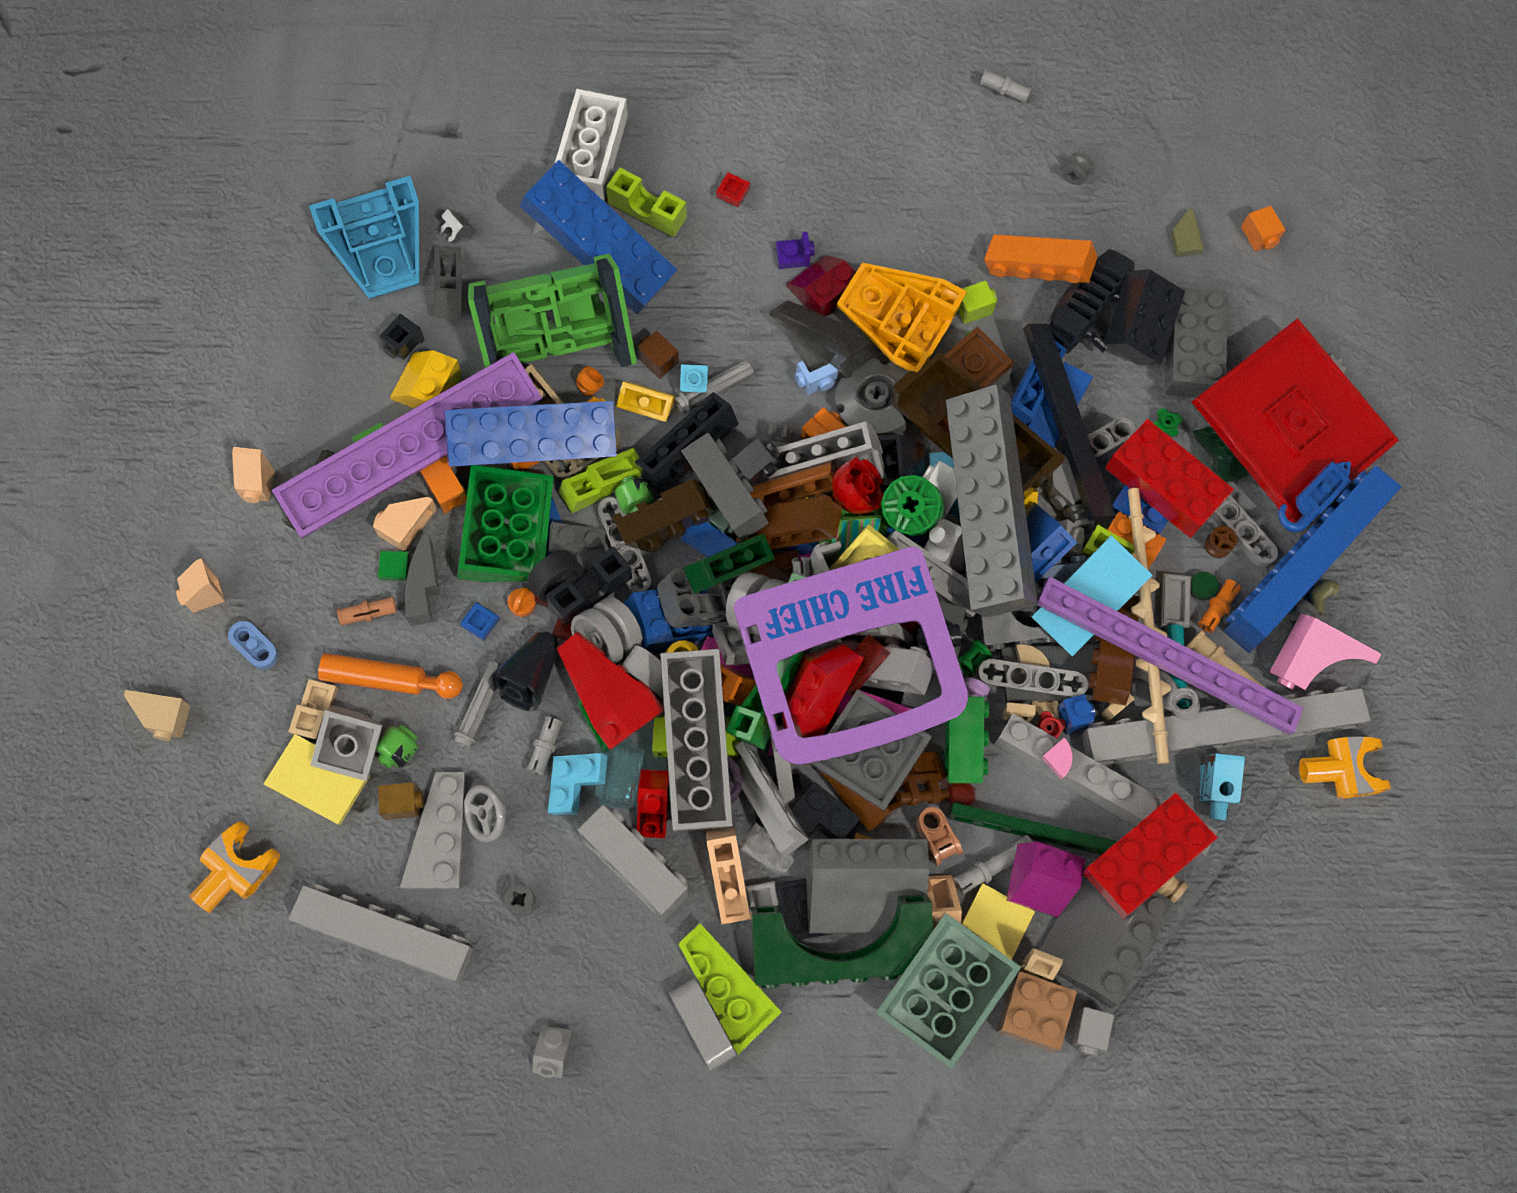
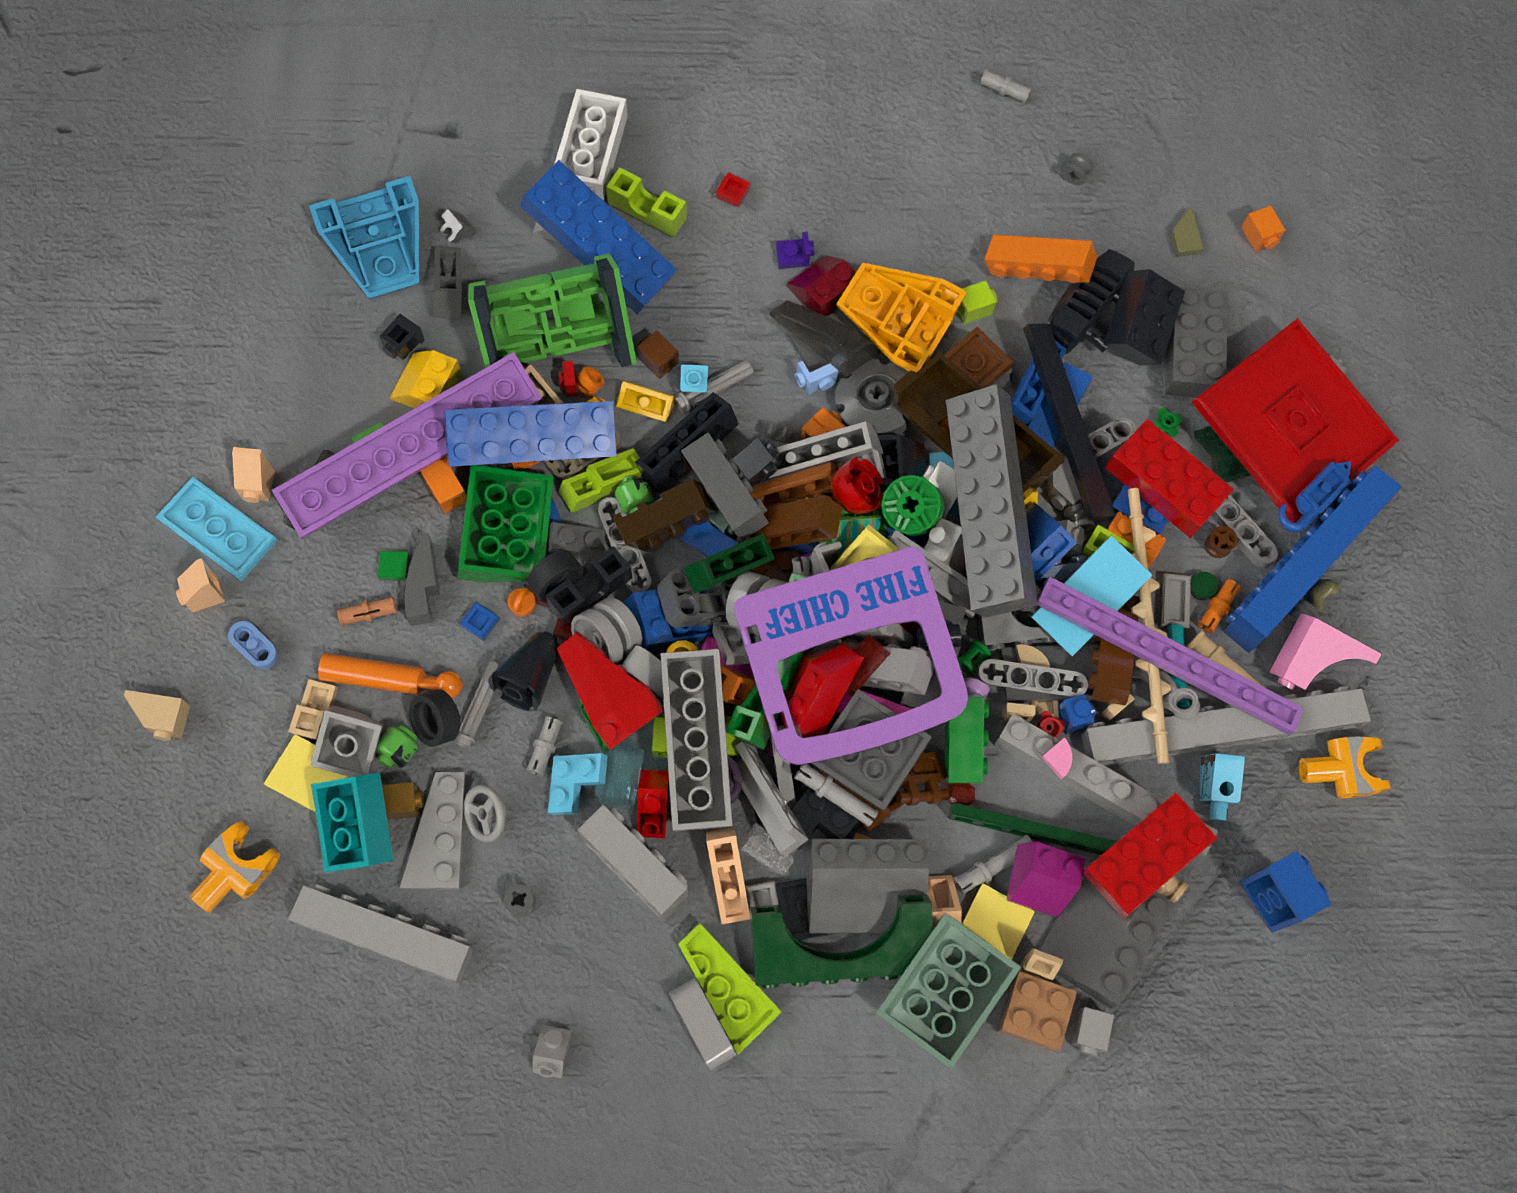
light nougat slope [373,497,437,552] -> none
nougat piece [915,807,963,866] -> none
none -> medium azure tile [156,477,278,582]
none -> teal brick [311,772,394,872]
none -> black tyre [409,689,461,747]
none -> red plate [559,361,578,397]
none -> light grey pin [795,763,878,827]
none -> blue brick [1240,851,1331,933]

